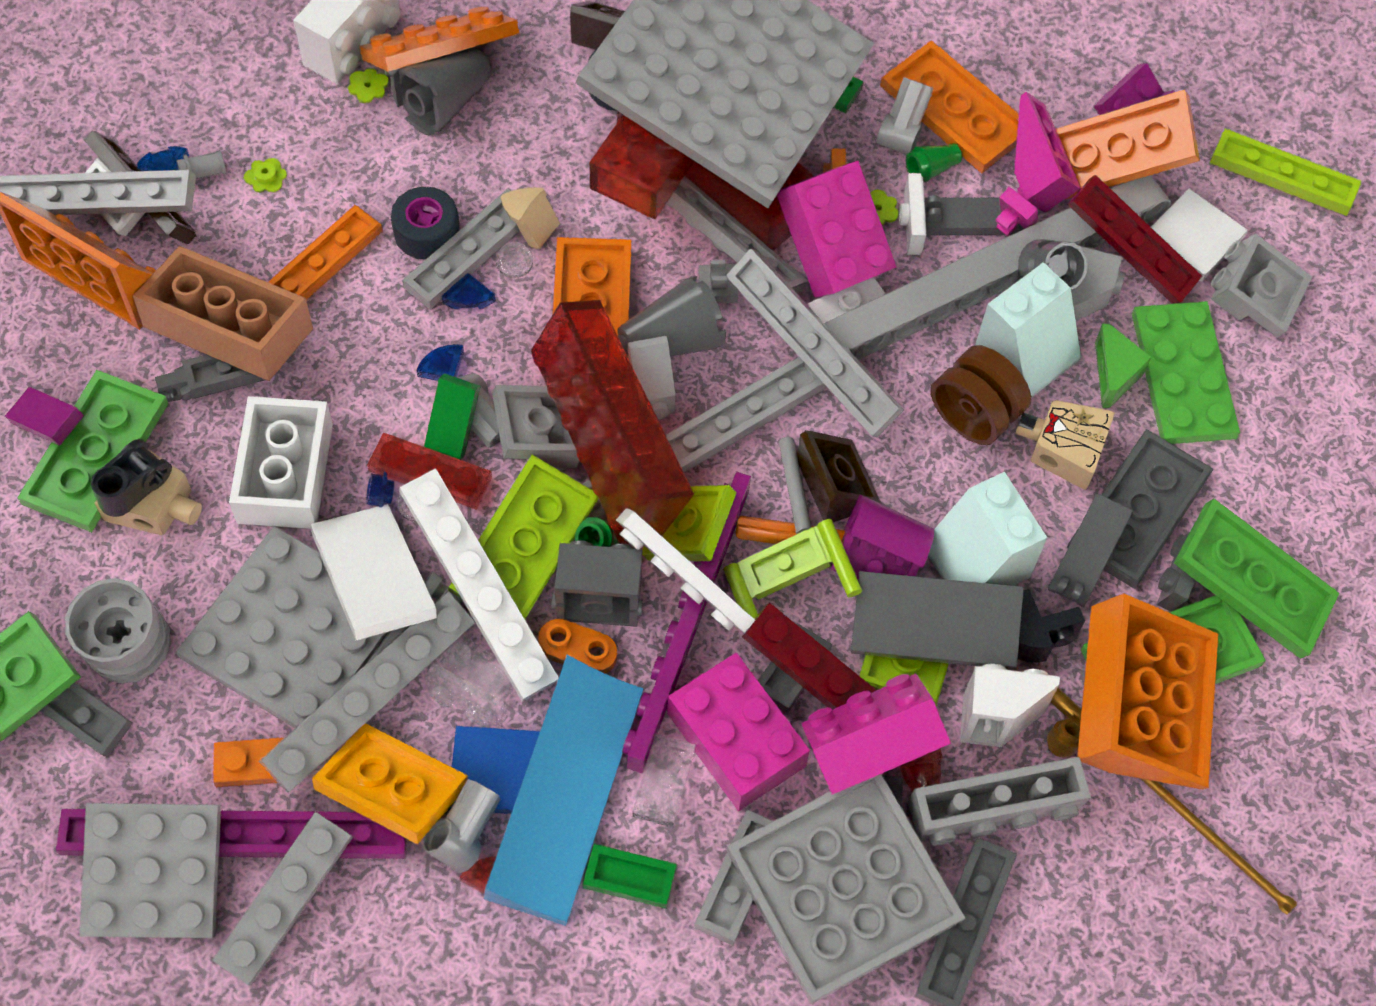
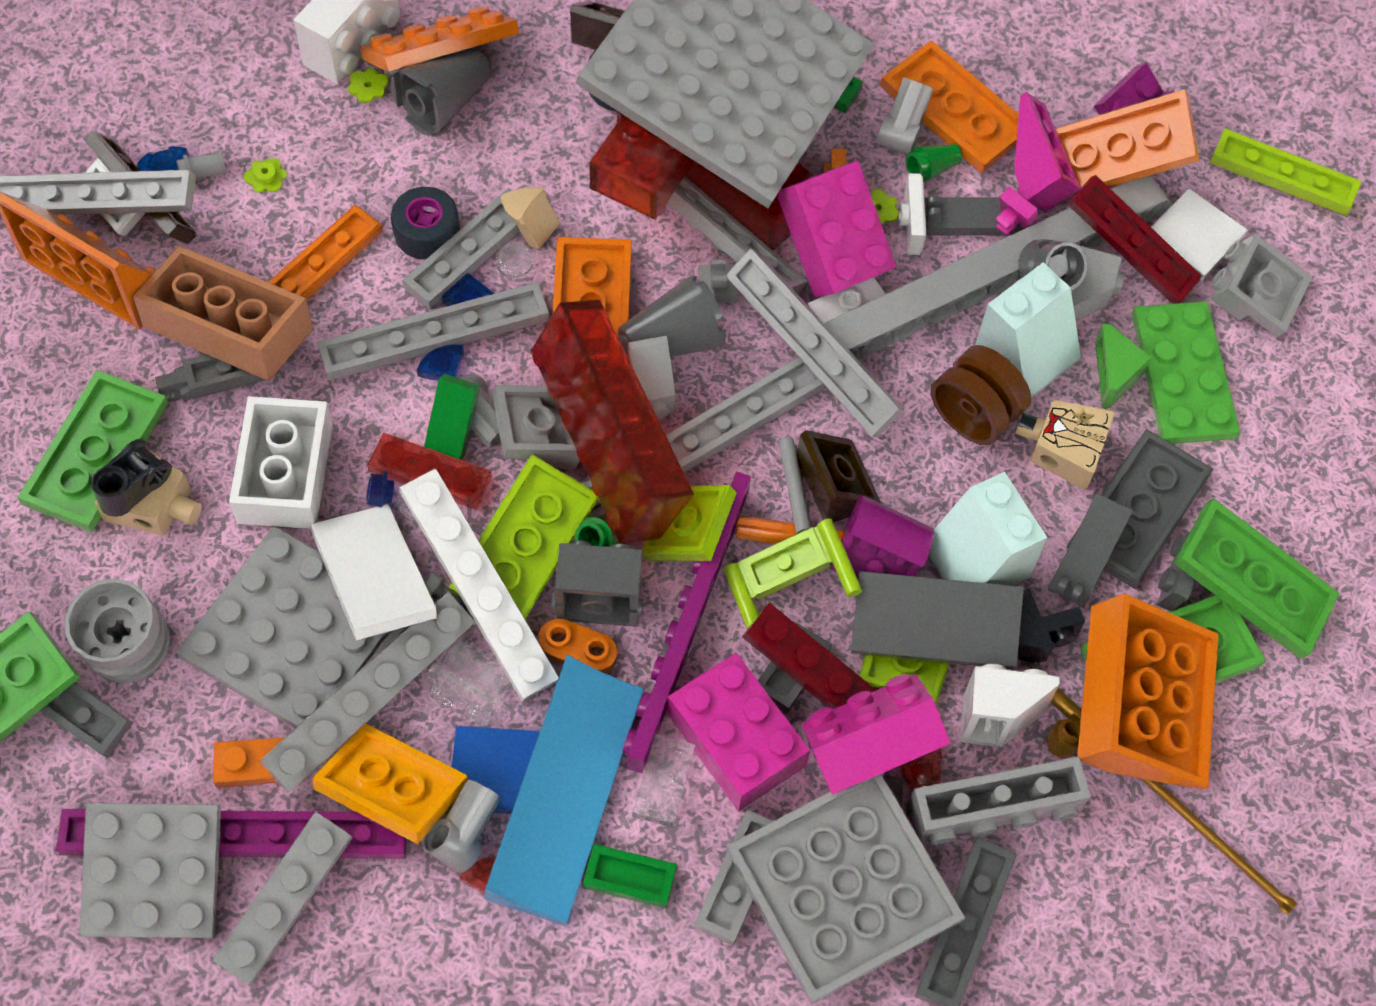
magenta tile [5,386,84,446] -> none
white plate [616,508,755,633] -> none
none -> light grey plate [317,282,549,381]

